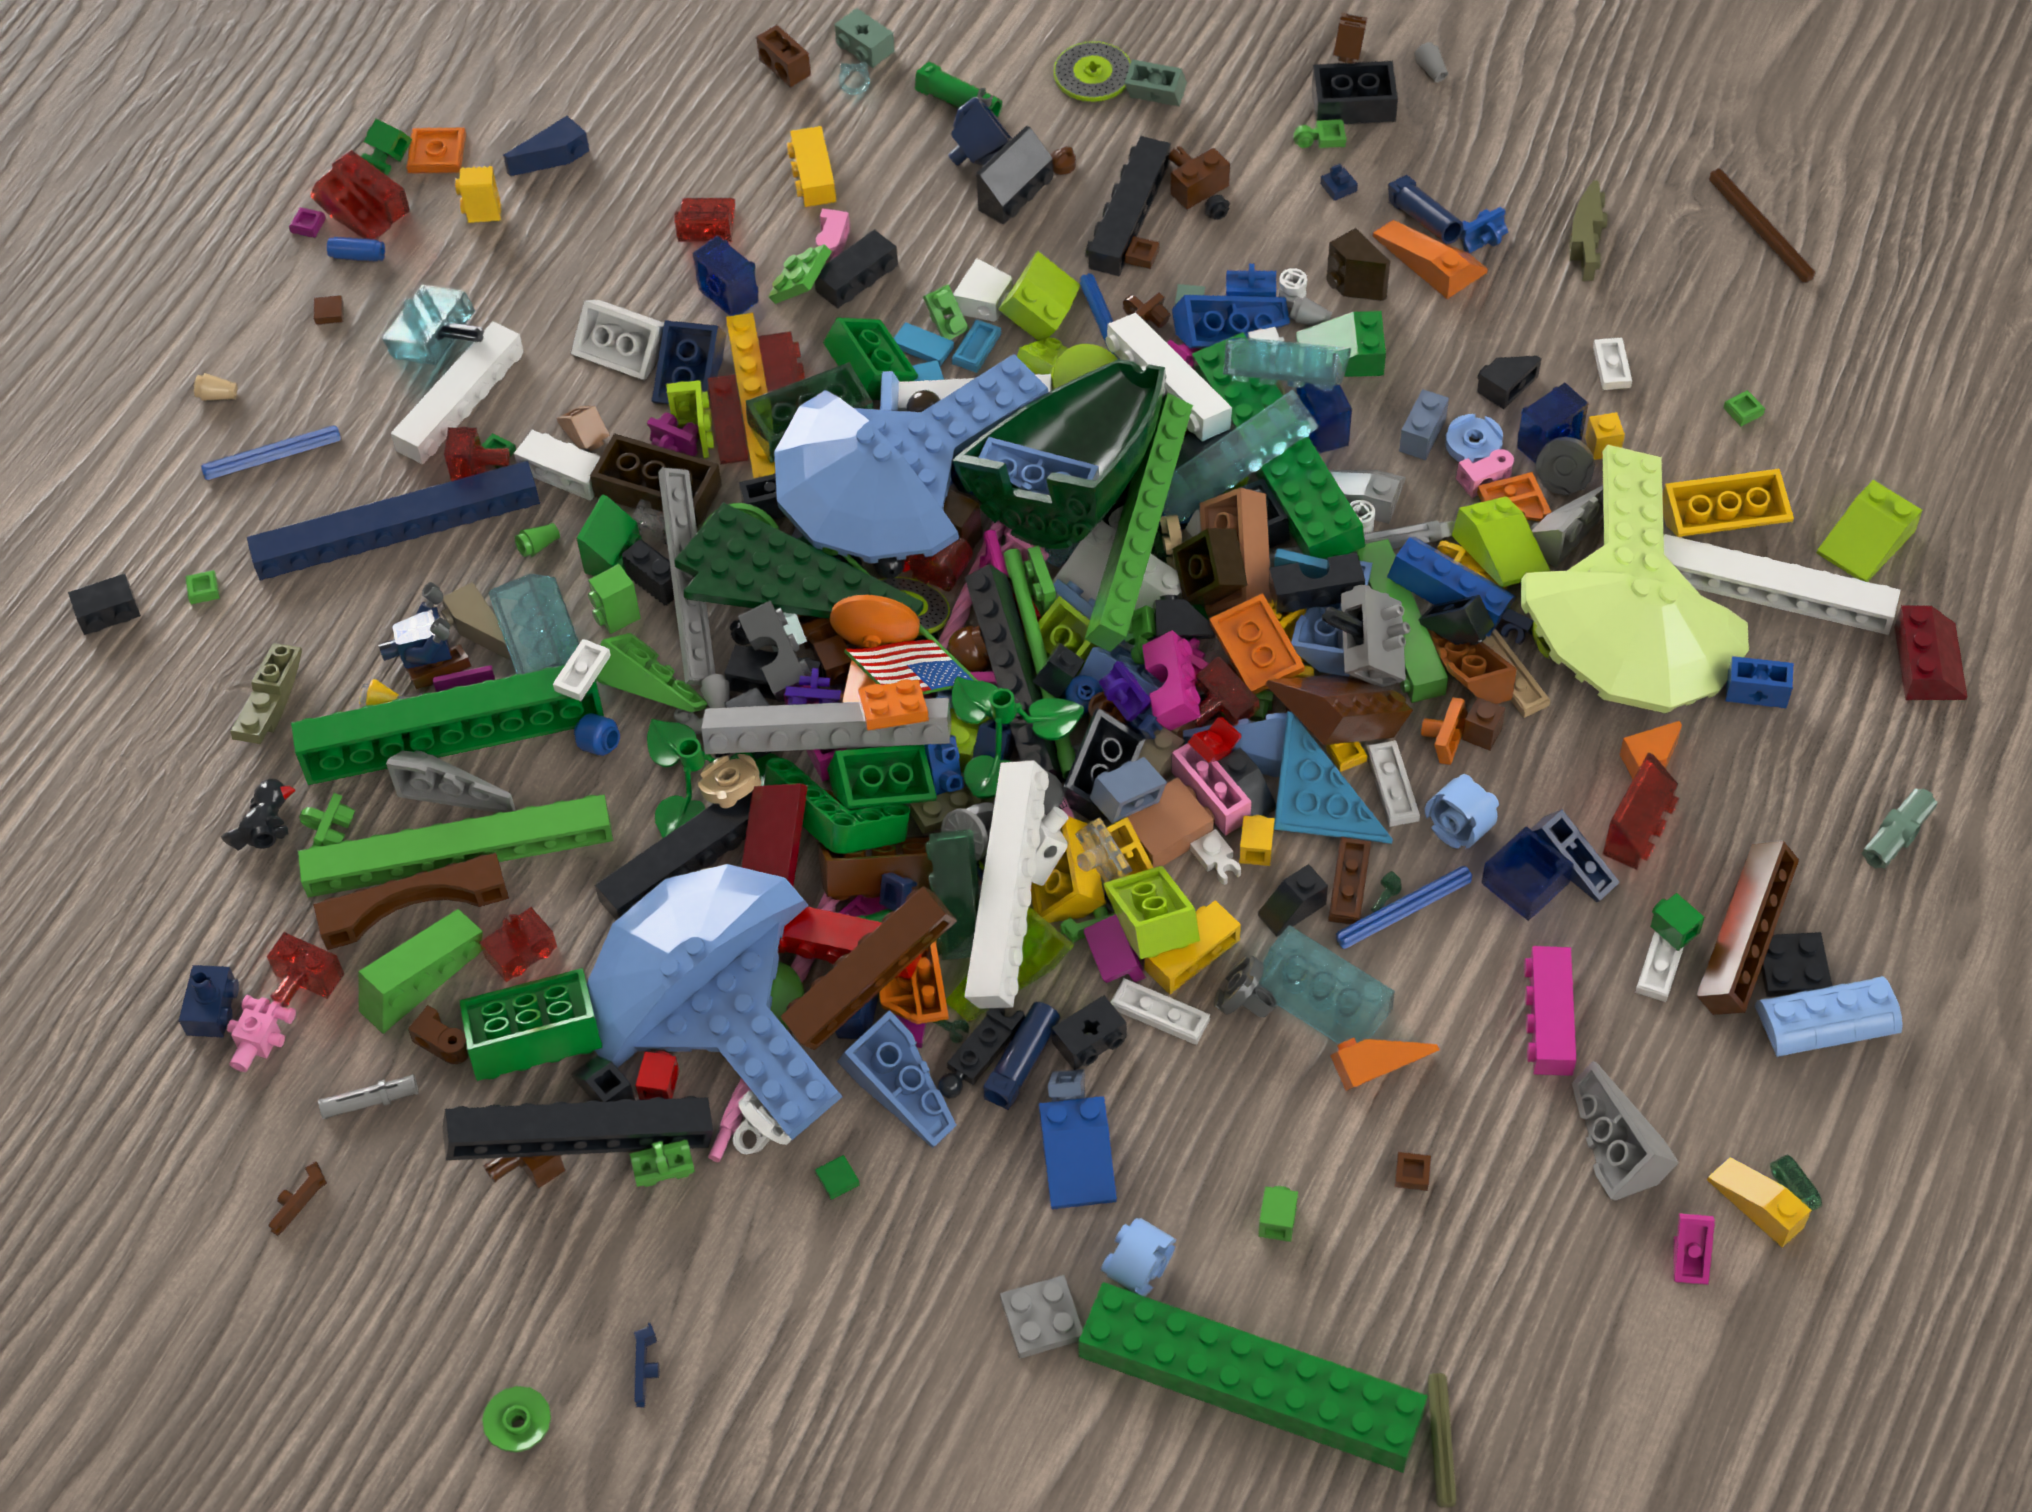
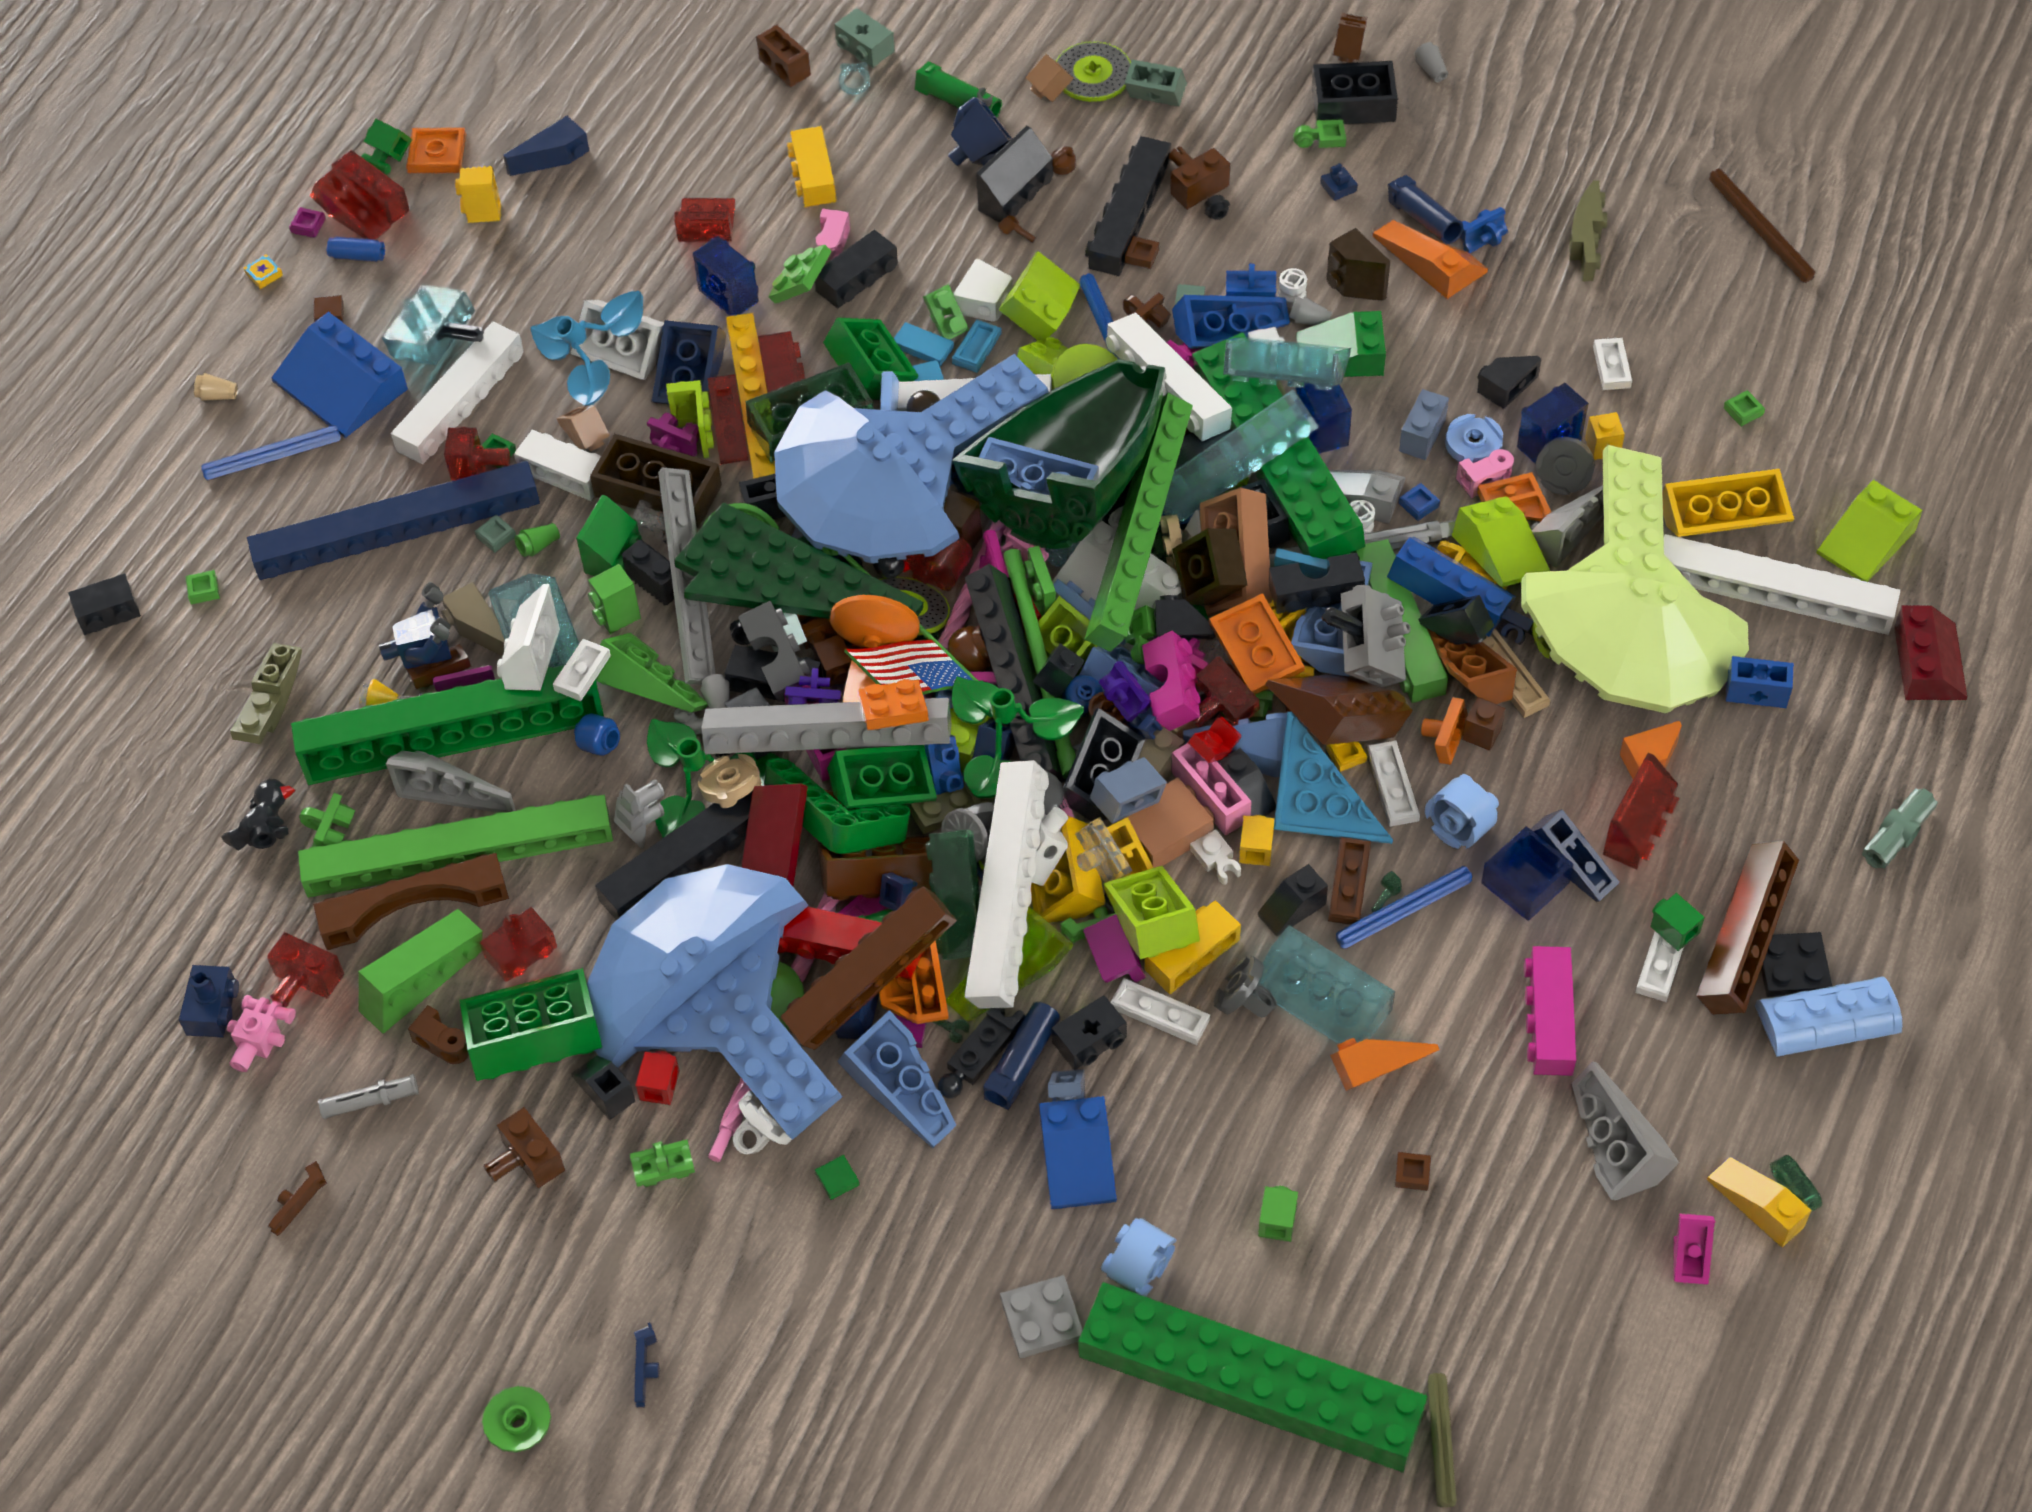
black brick [443,1096,713,1161] -> none
none -> yellow tile [244,254,283,289]
none -> blue slope [271,312,408,438]
none -> sand green tile [475,515,516,553]
none -> white slope [497,584,560,690]
none -> dark azure plant [530,291,643,406]
none -> light grey connector [614,779,665,849]
none -> reddish brown hand [998,215,1036,243]
none -> medium nougat brick [1025,54,1074,102]
none -> blue tile [1399,483,1440,521]

